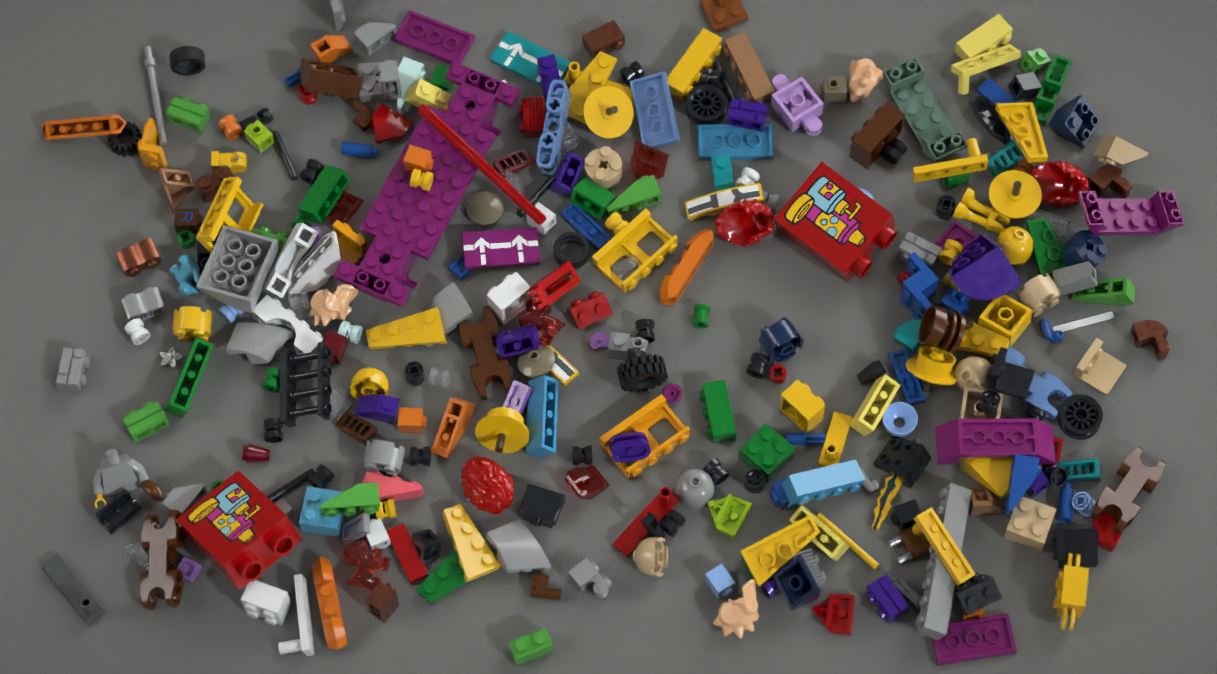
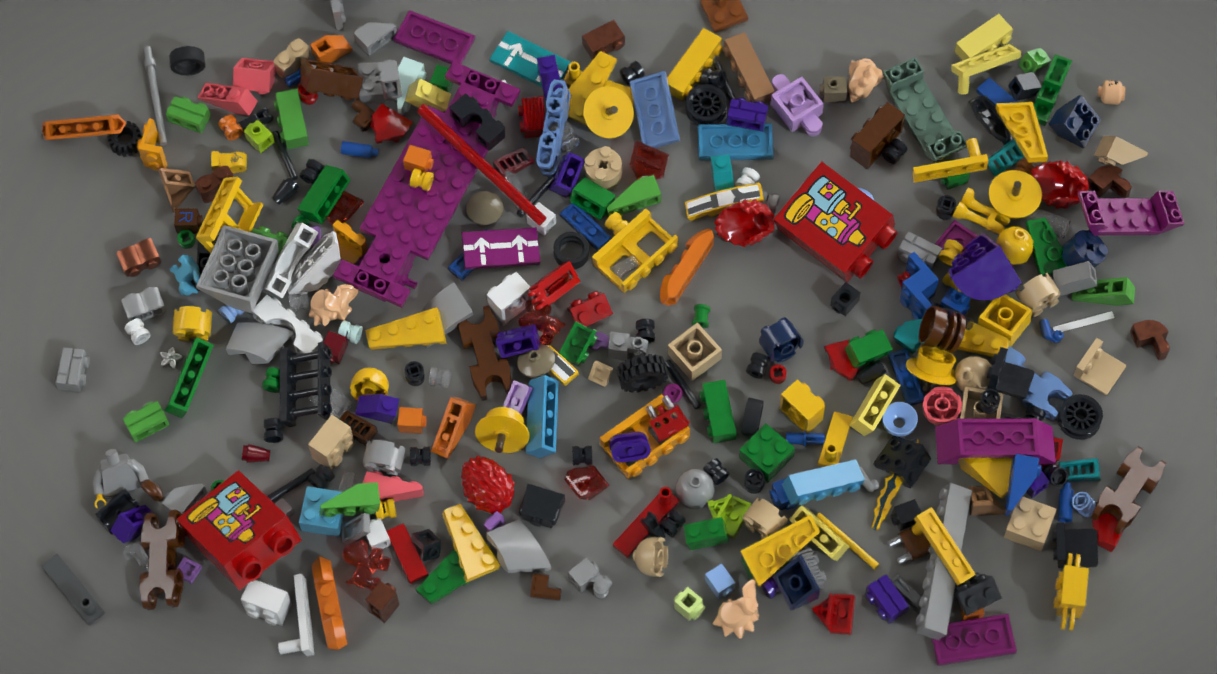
bright green brick [508,627,553,666] -> none
none -> dark purple slope [110,505,154,544]
none -> coral slope [197,83,258,116]
none -> coral slope [233,58,276,94]
none -> black cone [272,177,299,205]
none -> tan brick [274,38,311,80]
none -> bright green brick [274,89,309,149]
none -> tan brick [308,415,354,471]
none -> black arch [449,93,505,151]
none -> medium lavender plate [484,511,506,532]
none -> green bracket [559,321,598,366]
none -> tan plate [588,360,613,387]
none -> red piece [645,395,690,442]
none -> black bar [665,360,701,410]
none -> tan brick [668,323,722,381]
none -> yellowish green brick [674,587,705,621]
none -> green brick [684,517,729,550]
none -> black tyre [741,398,764,435]
none -> tan brick [742,497,789,539]
none -> red slope [824,339,859,381]
none -> black brick [830,282,861,316]
none -> green brick [844,329,893,369]
none -> coral cylinder [923,386,962,426]
none -> light nougat head [1097,80,1125,105]

